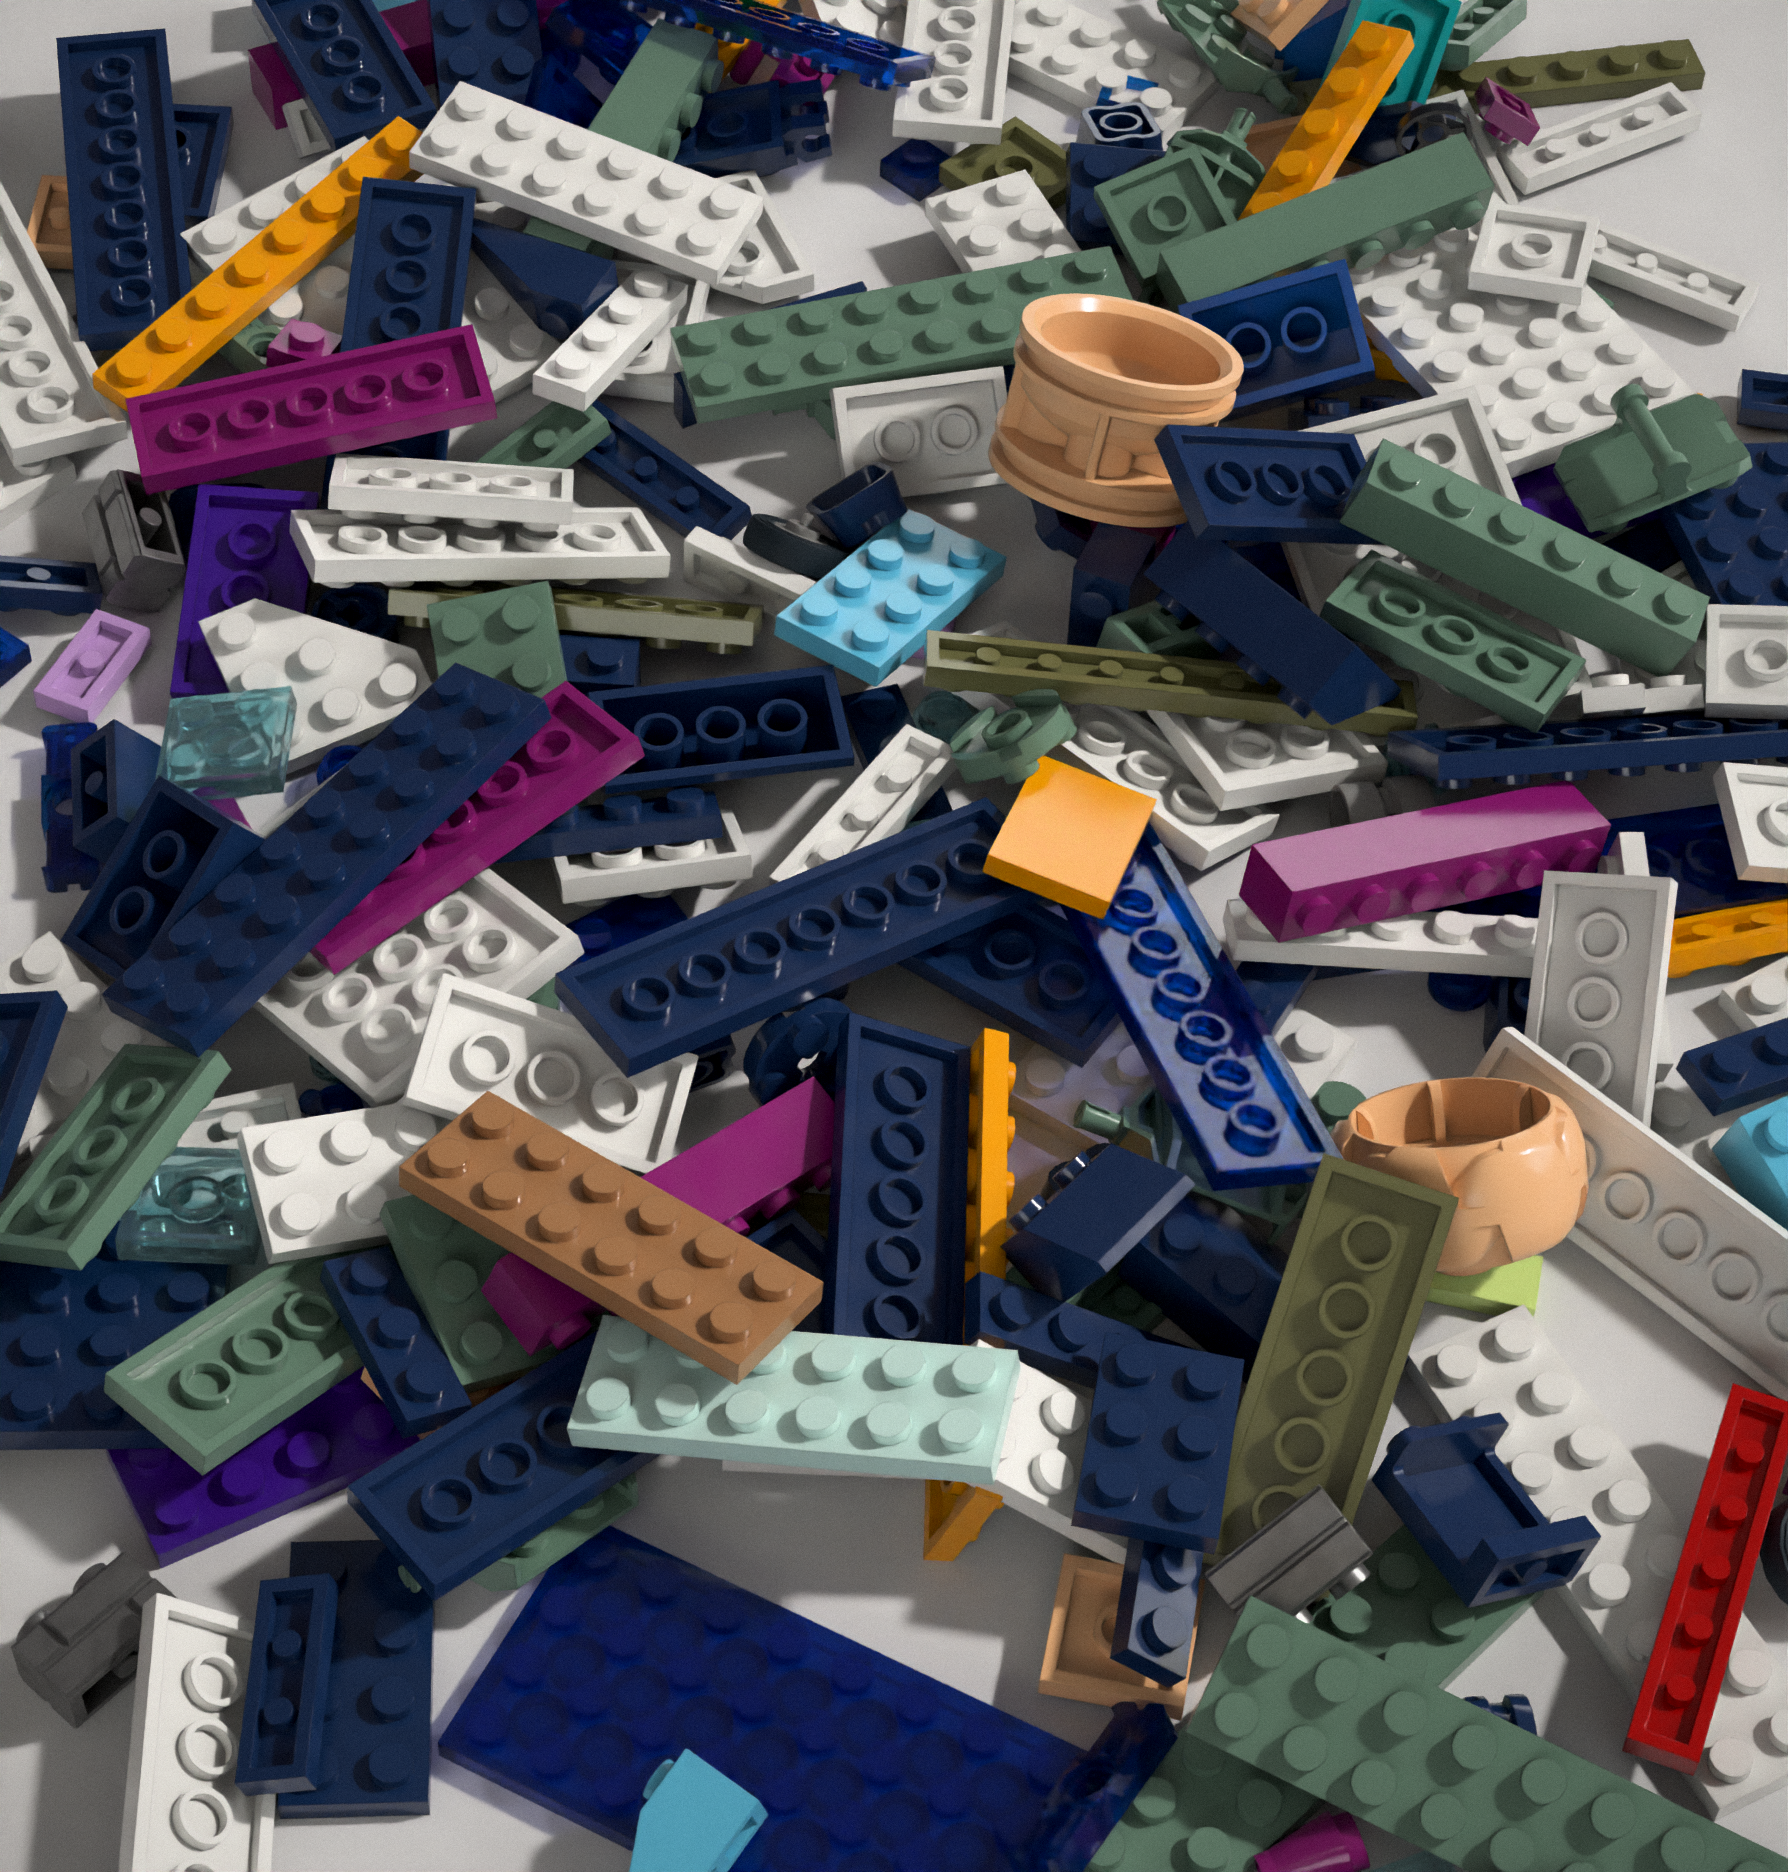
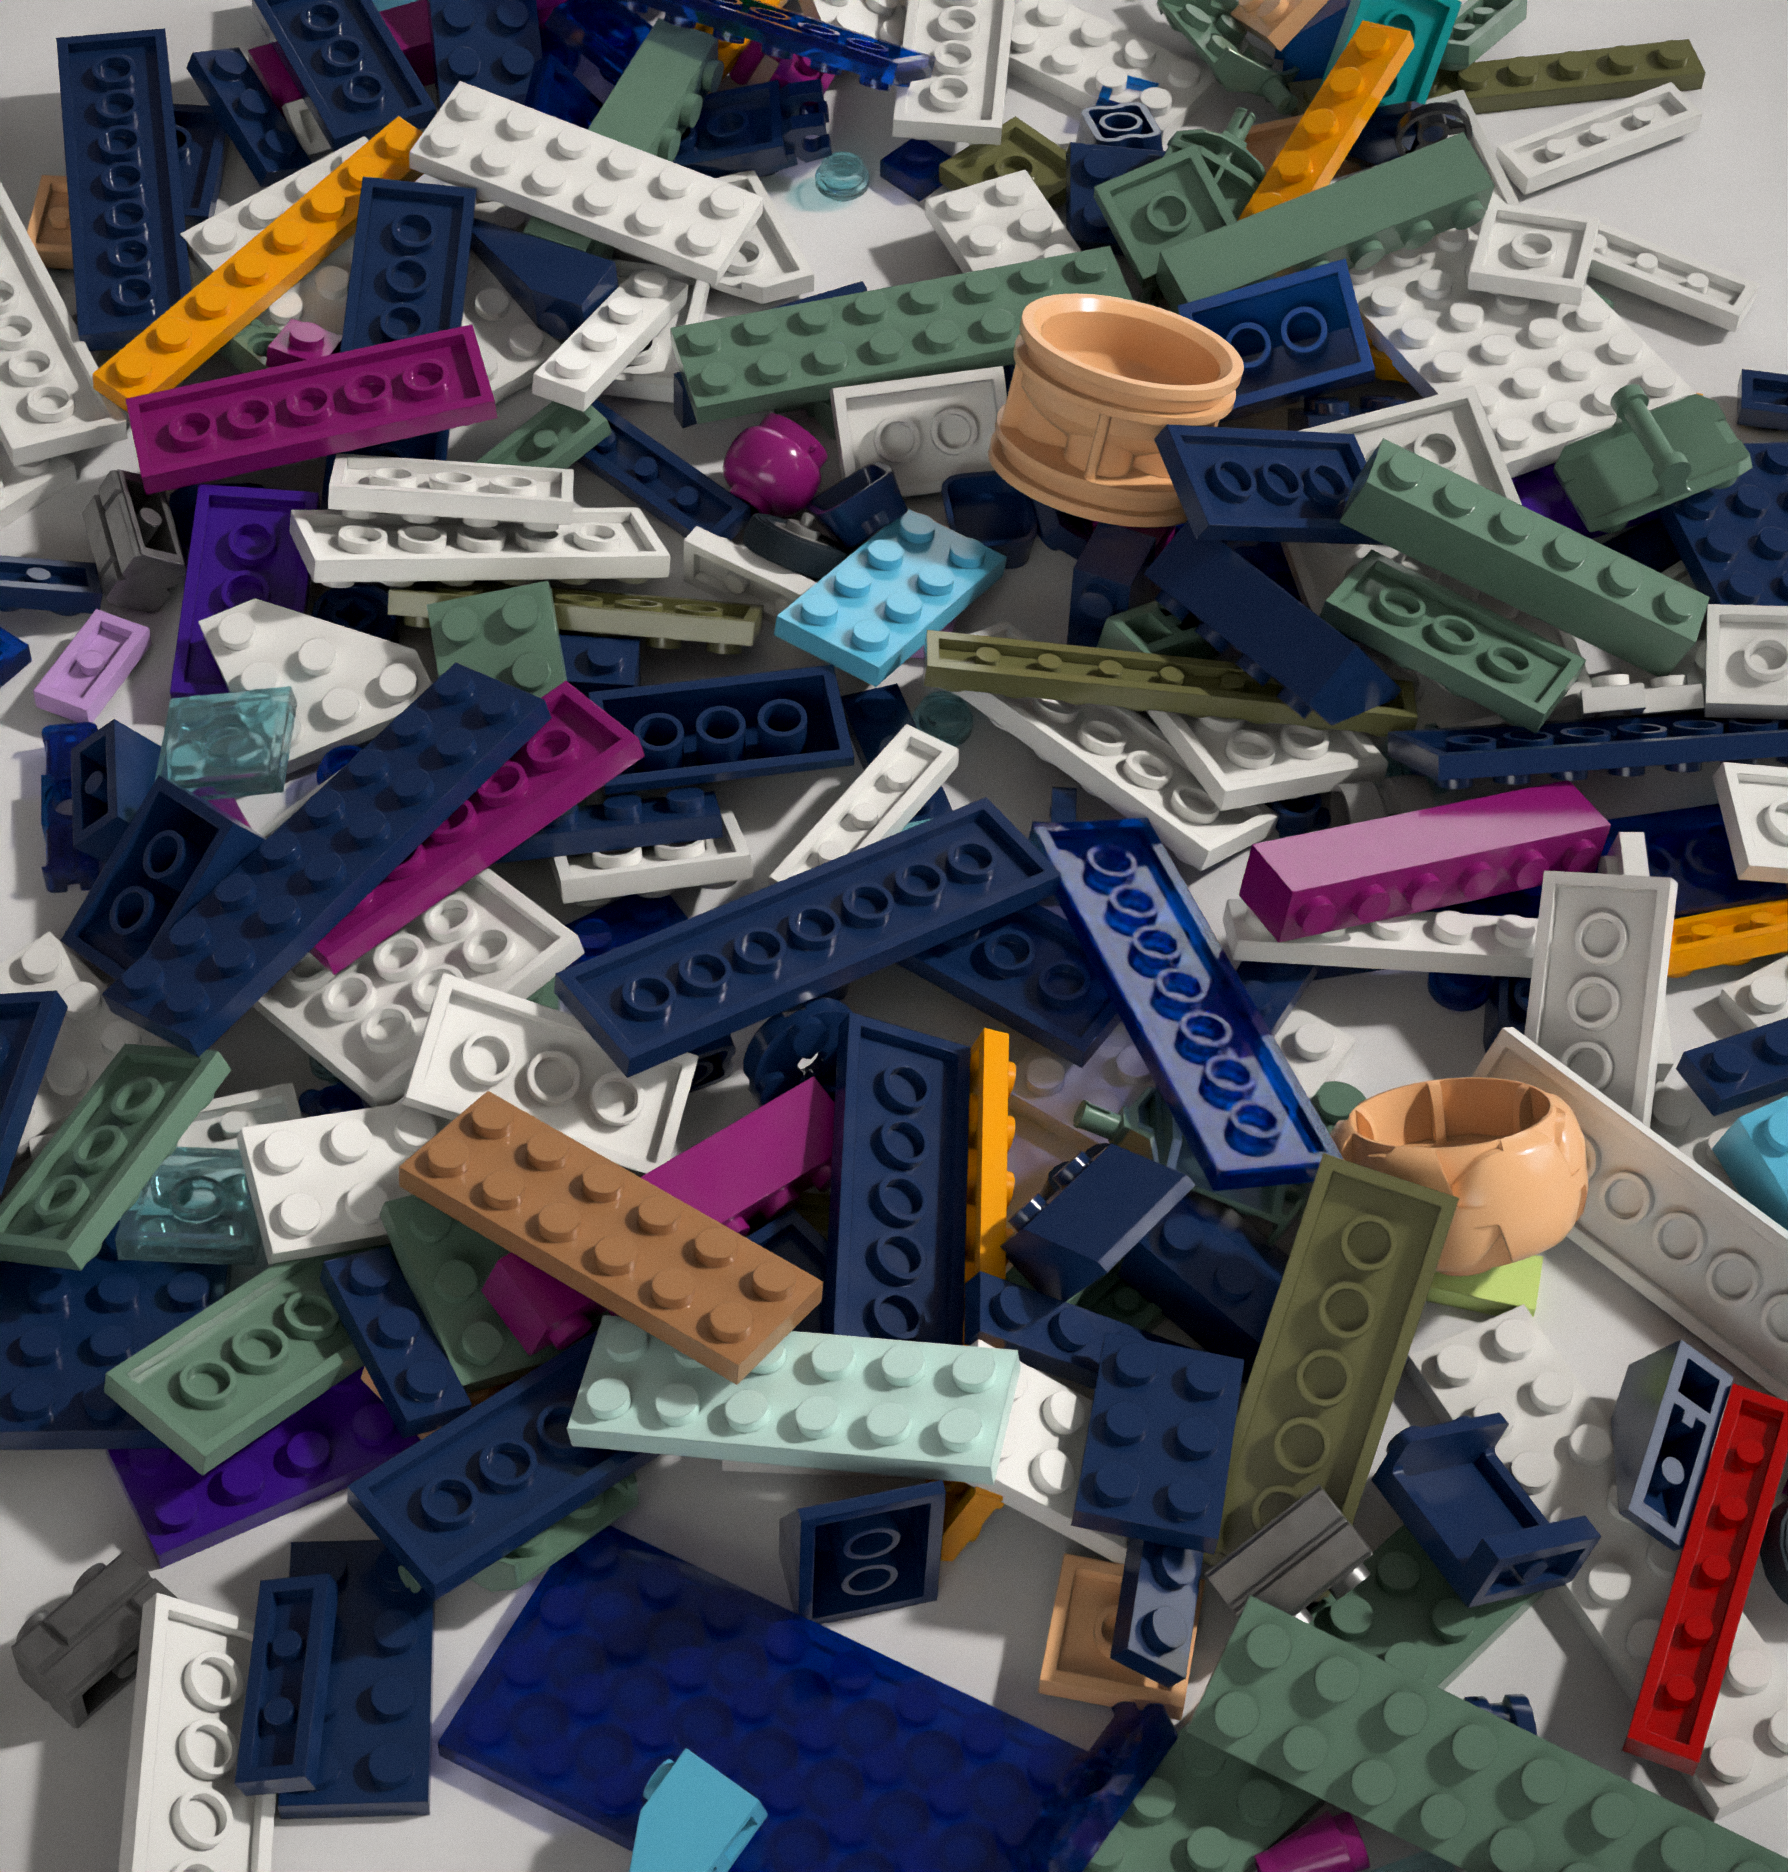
sand green plate [949,689,1077,784] -> none
light orange tile [982,755,1157,919] -> none
magenta plate [1474,77,1540,146] -> none
none -> dark blue plate [186,47,312,187]
none -> magenta piece [722,413,828,519]
none -> dark blue slope [779,1480,946,1629]
none -> clear light blue plate [815,151,870,202]
none -> dark blue piece [941,470,1038,569]
none -> dark blue plate [1263,793,1331,838]
none -> slope [1611,1340,1734,1552]

